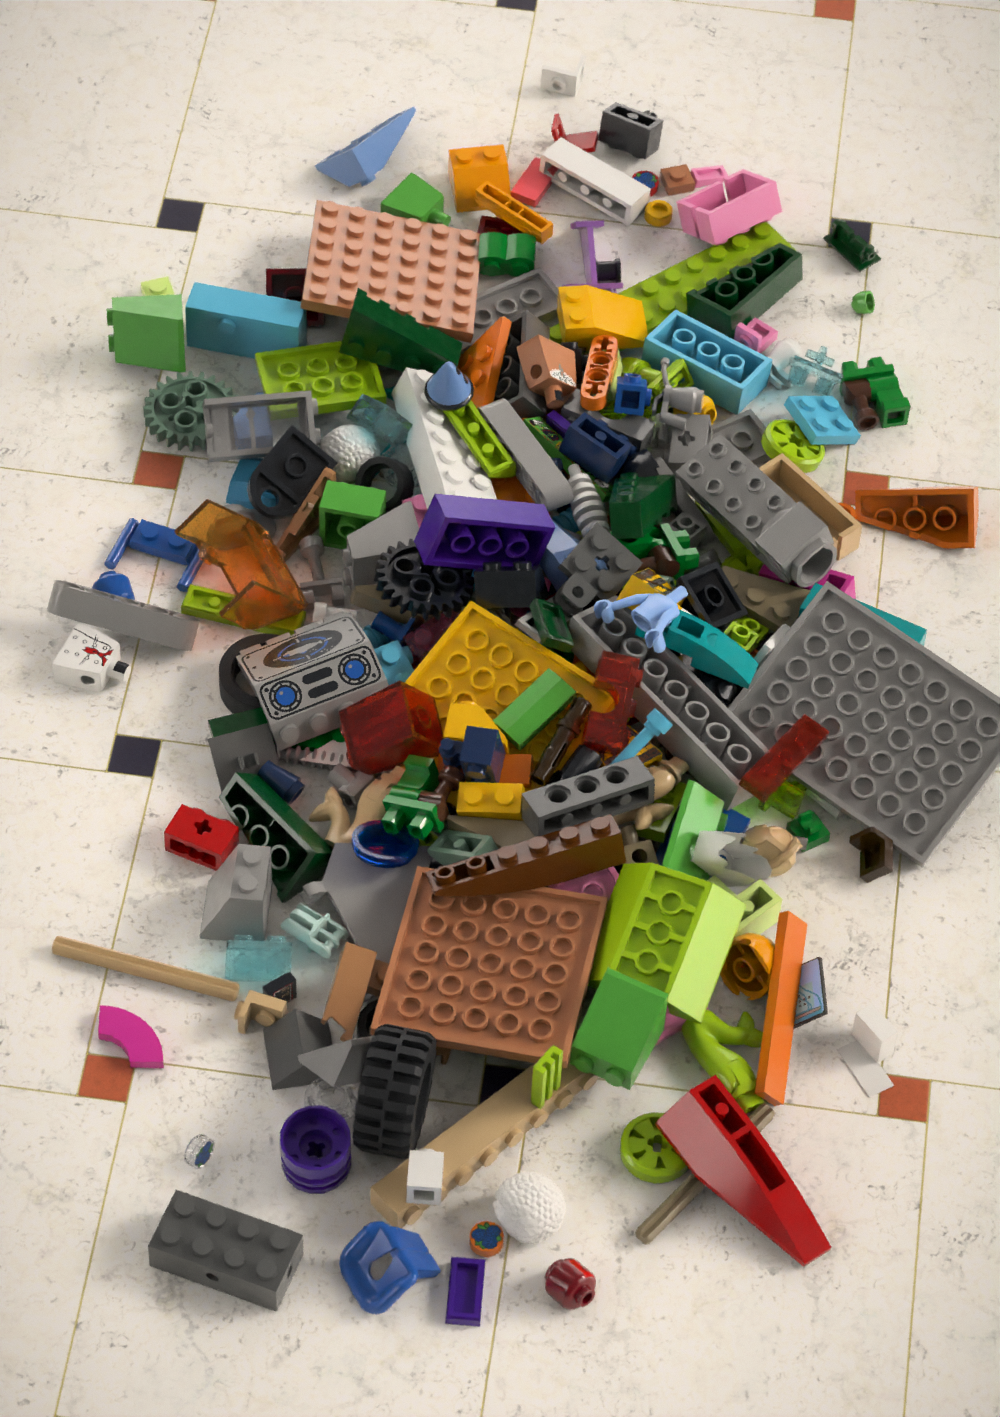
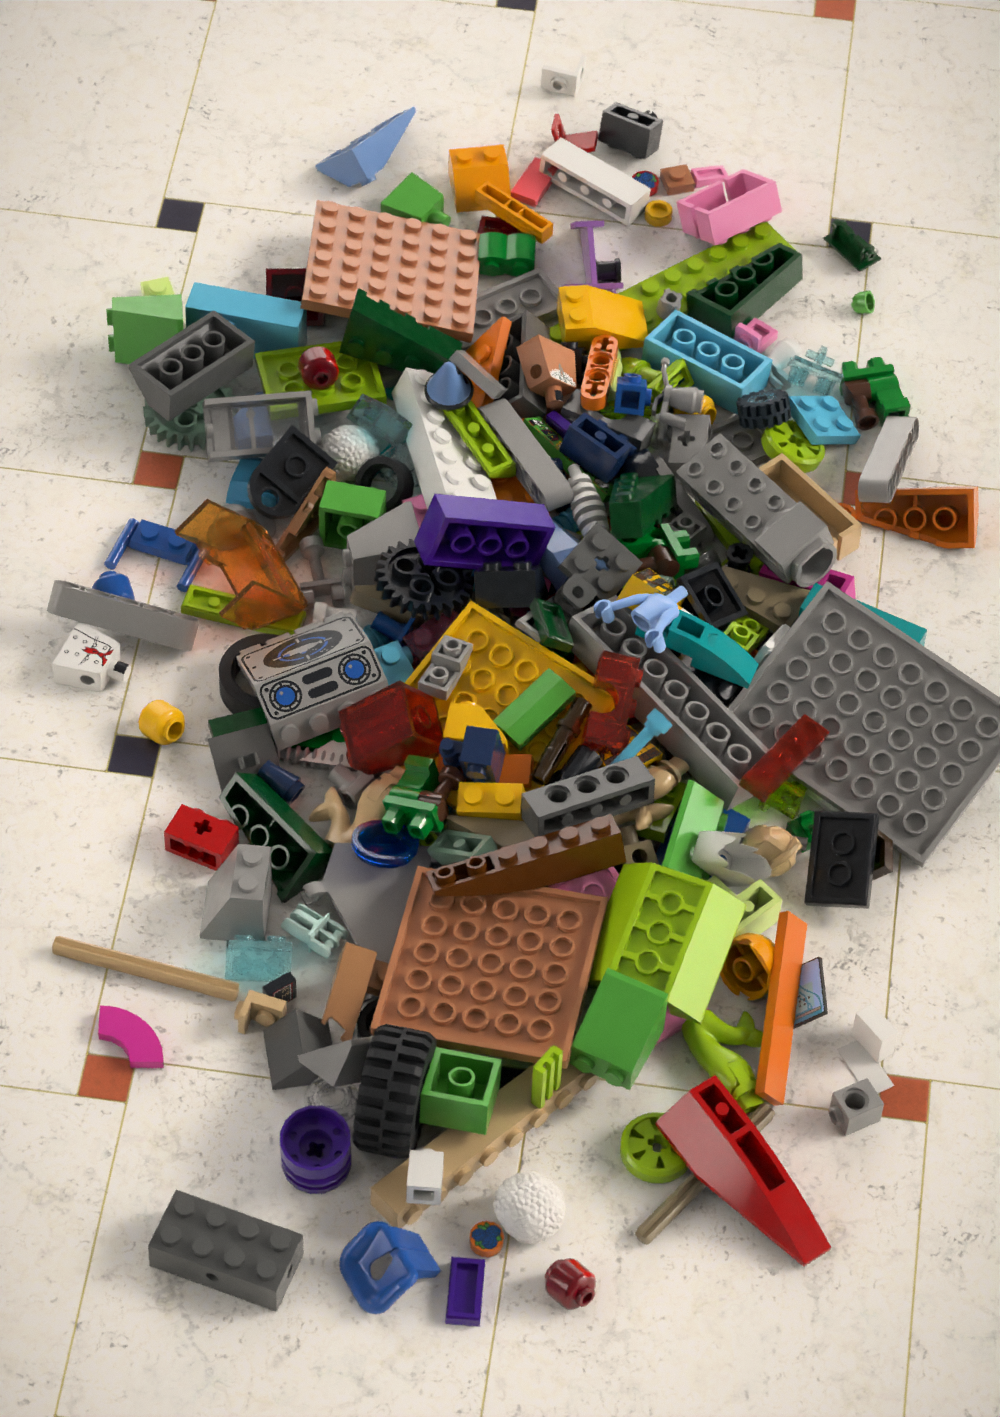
clear tile [184,1134,215,1169] -> none
none -> dark grey slope [129,310,255,421]
none -> yellow head [138,700,185,745]
none -> dark red head [298,346,339,390]
none -> light grey slope [418,635,473,701]
none -> bright green brick [419,1047,502,1135]
none -> light grey tile [449,350,507,399]
none -> light grey hose [656,289,682,320]
none -> black bush [725,542,754,573]
none -> black wheel [736,389,791,429]
none -> black tile [804,811,879,909]
none -> light grey brick [828,1078,884,1136]
none -> beam [858,416,919,503]

